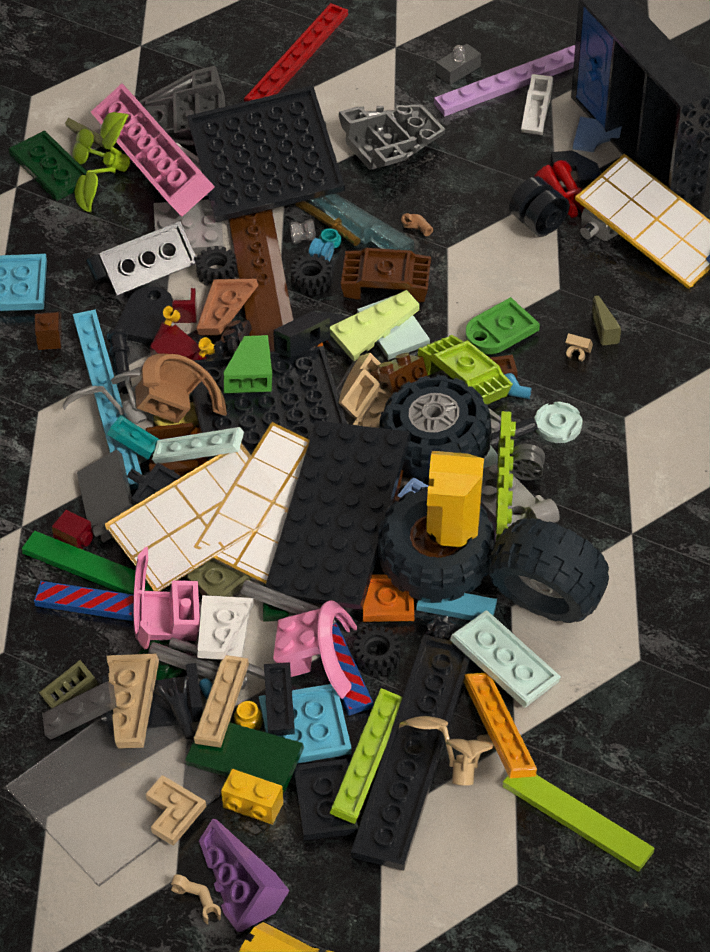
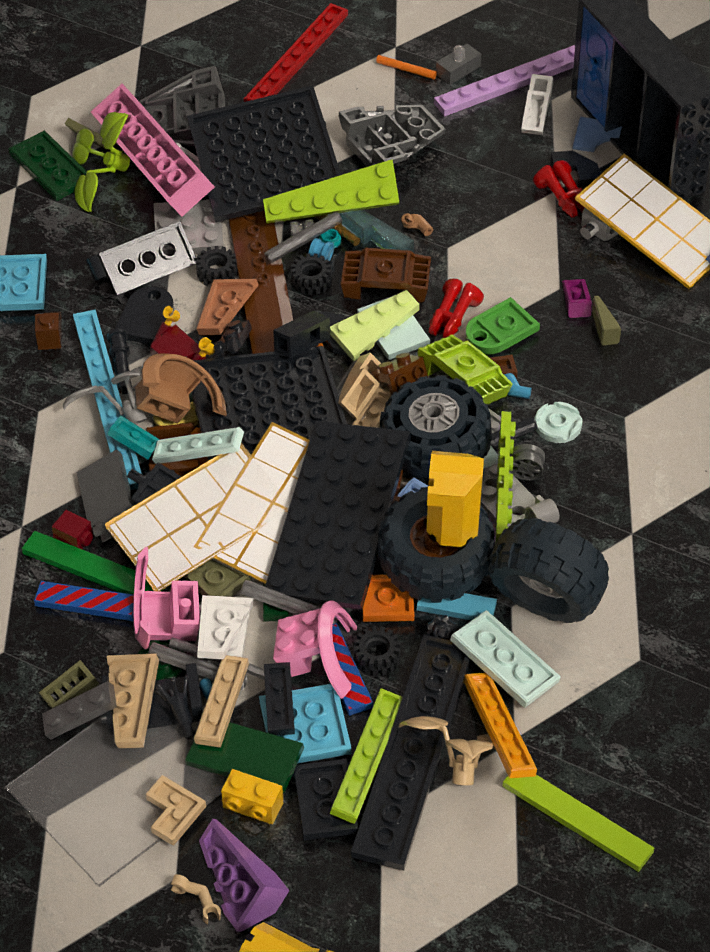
dark red panel [172,288,197,323] -> none
bright green slope [224,335,272,393] -> none
yellow piece [234,701,263,730] -> none
black wheel [509,176,570,237] -> none
tan tile [566,333,593,362] -> none
none -> lime wing [263,160,399,223]
none -> flat silver axle [264,212,342,263]
none -> orange bar [376,55,437,79]
none -> red piece [429,278,484,338]
none -> magenta slope [562,279,592,318]

